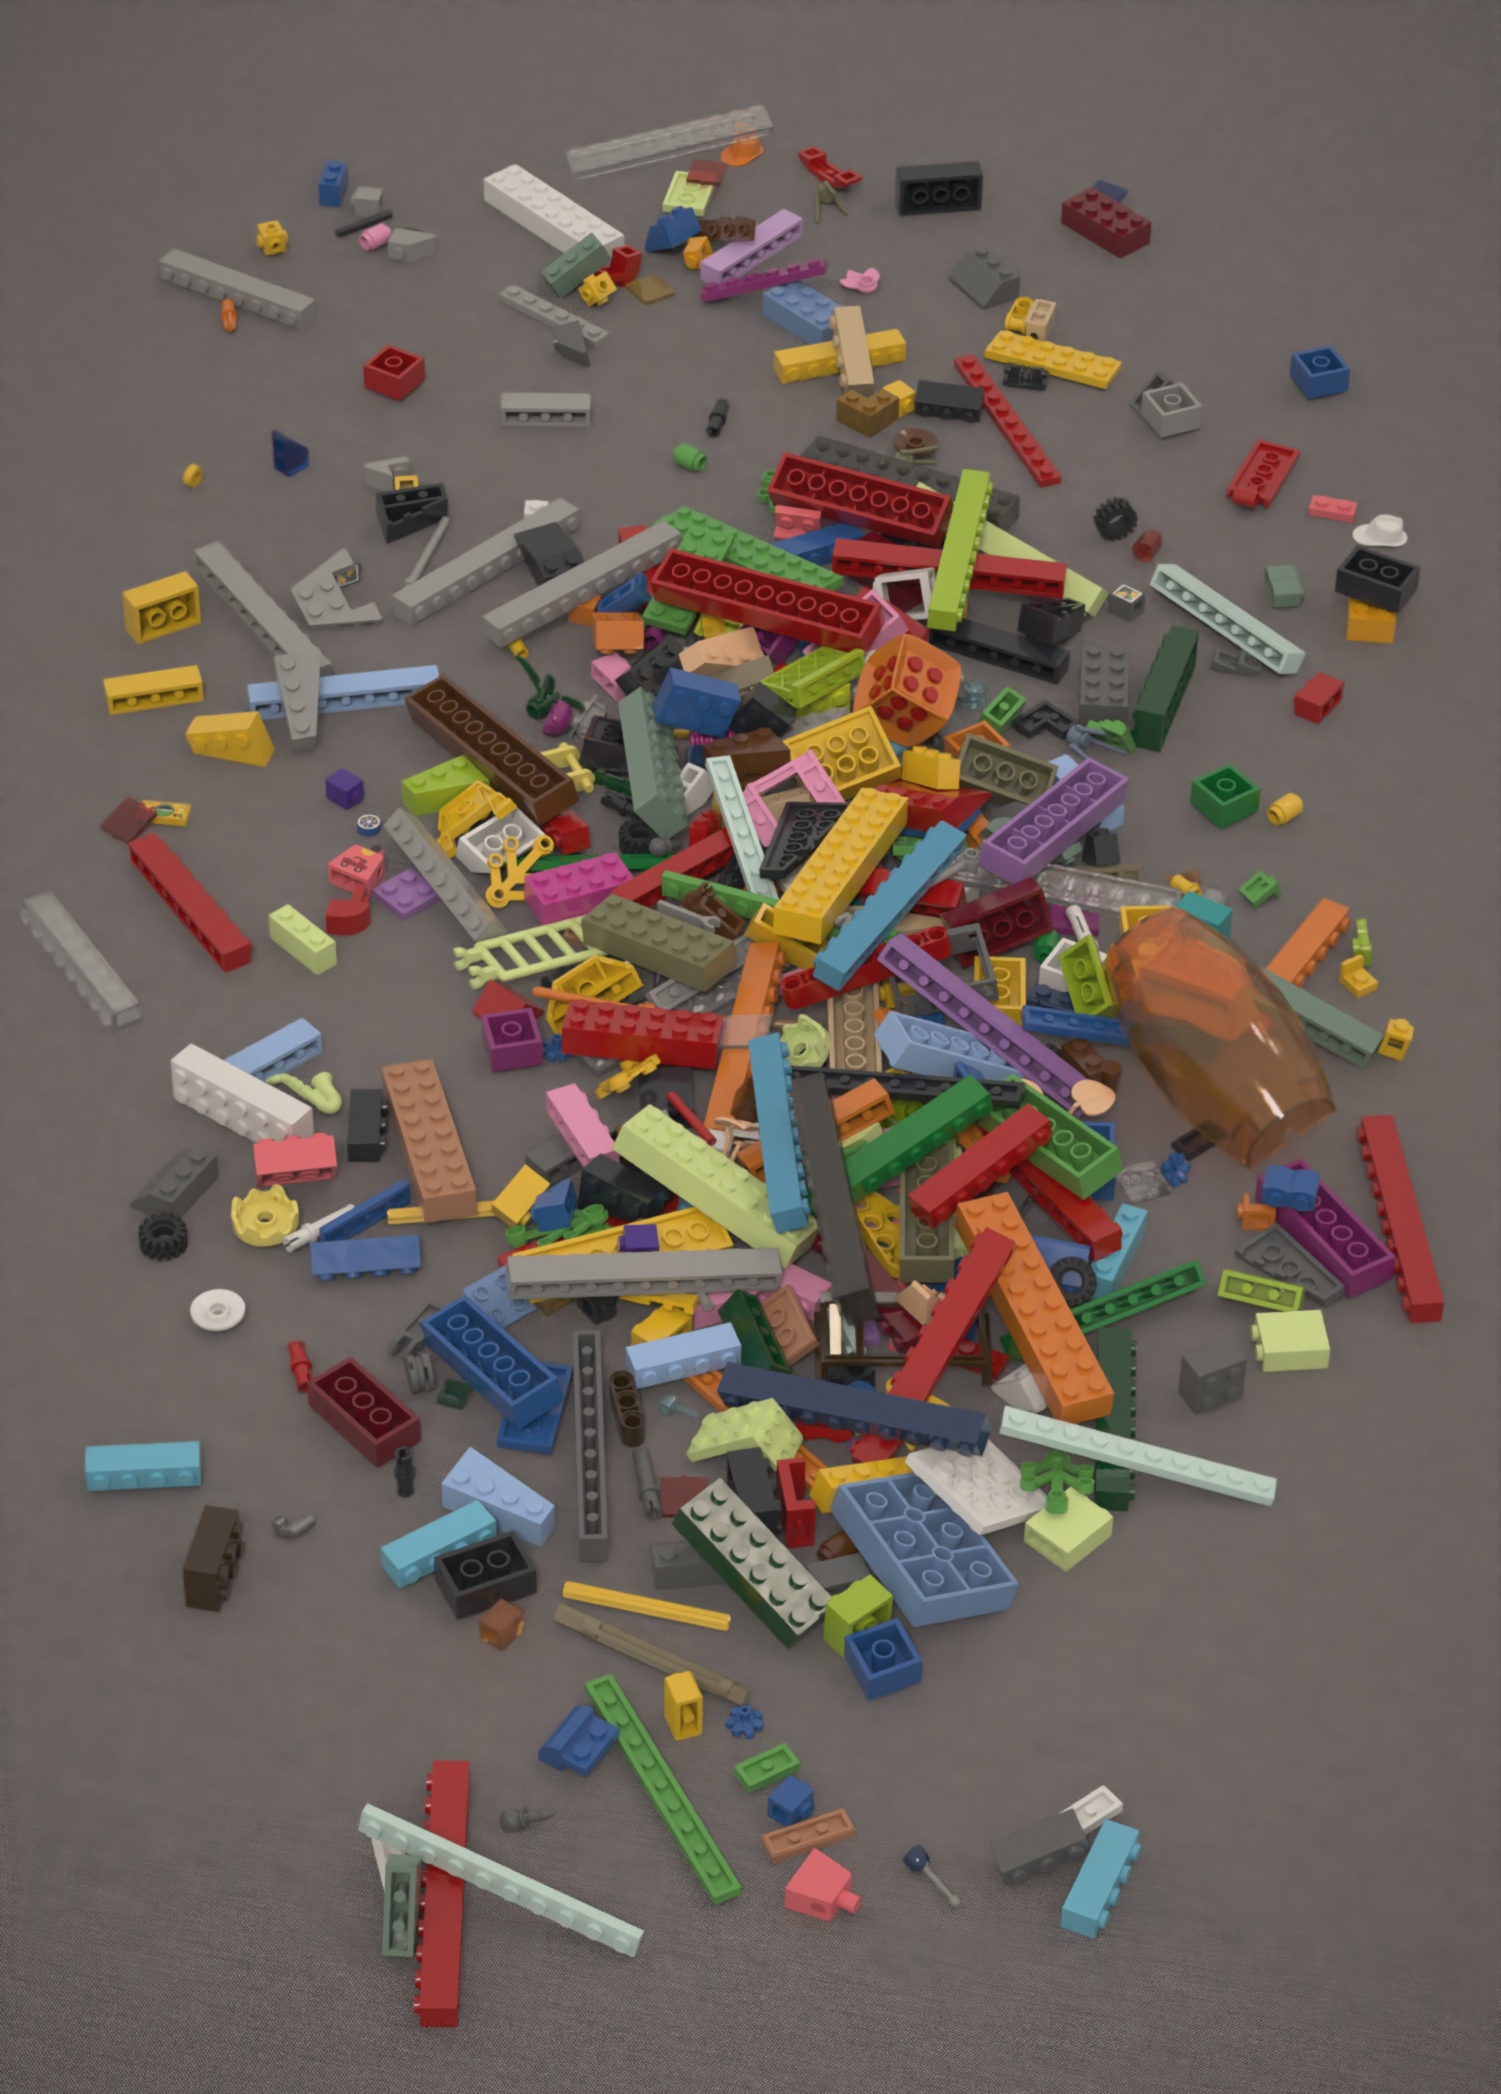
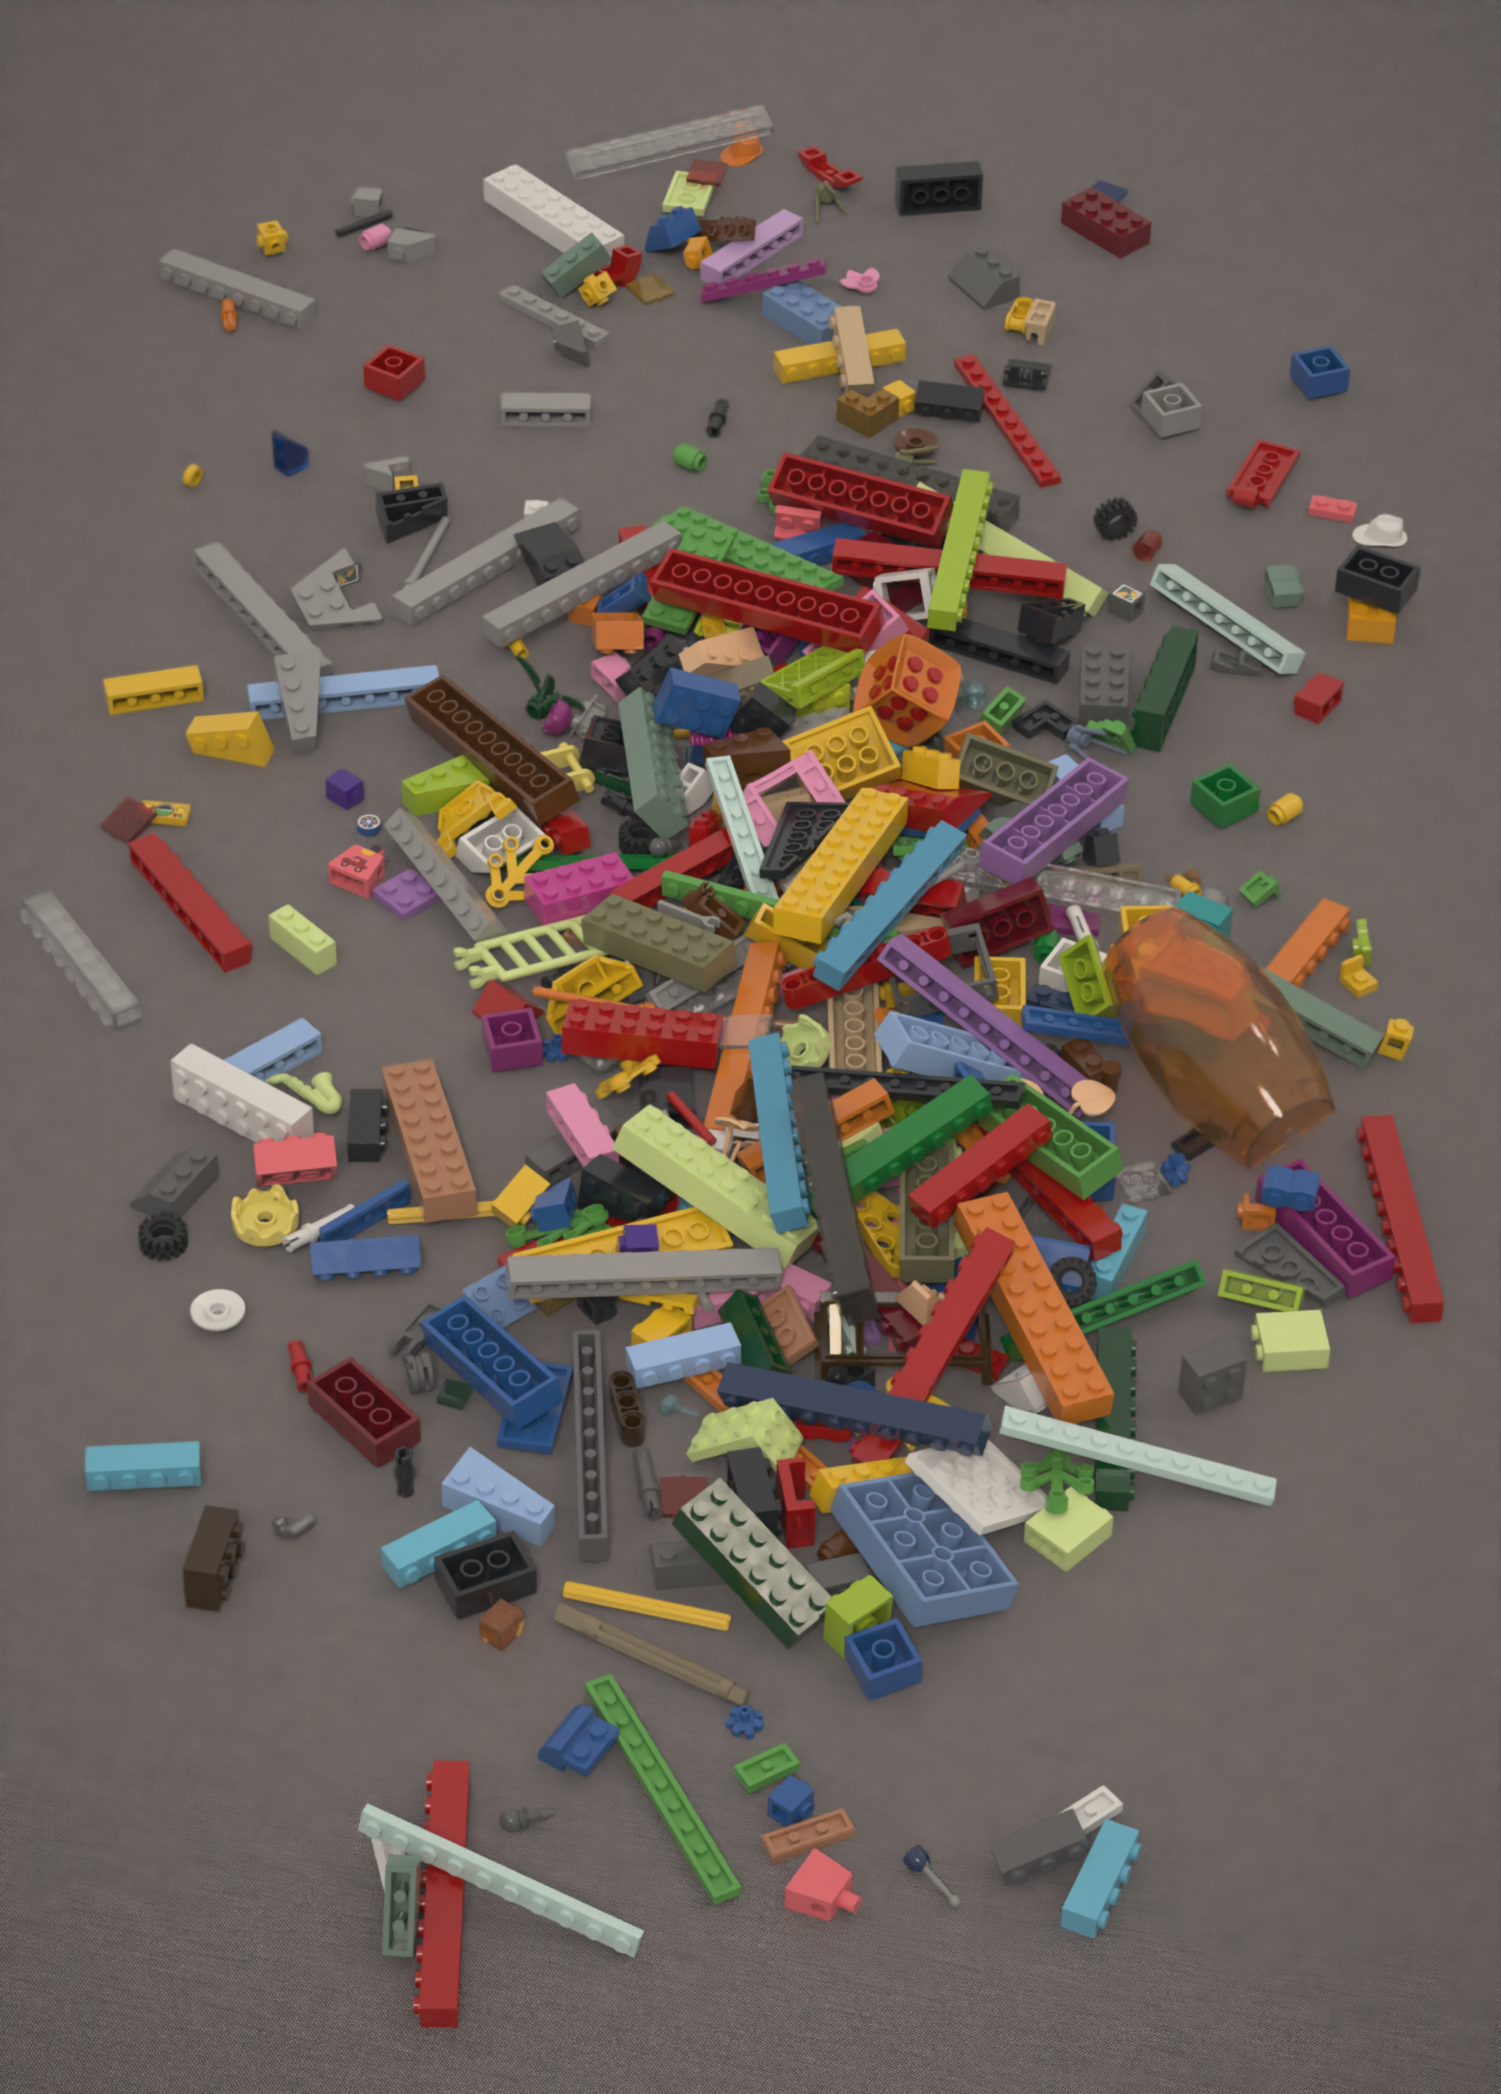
yellow brick [122,571,201,644] -> none
blue brick [318,161,348,207] -> none
red brick [325,885,371,936] -> none
yellow brick [664,1671,703,1741] -> none
yellow plate [984,330,1122,389] -> none

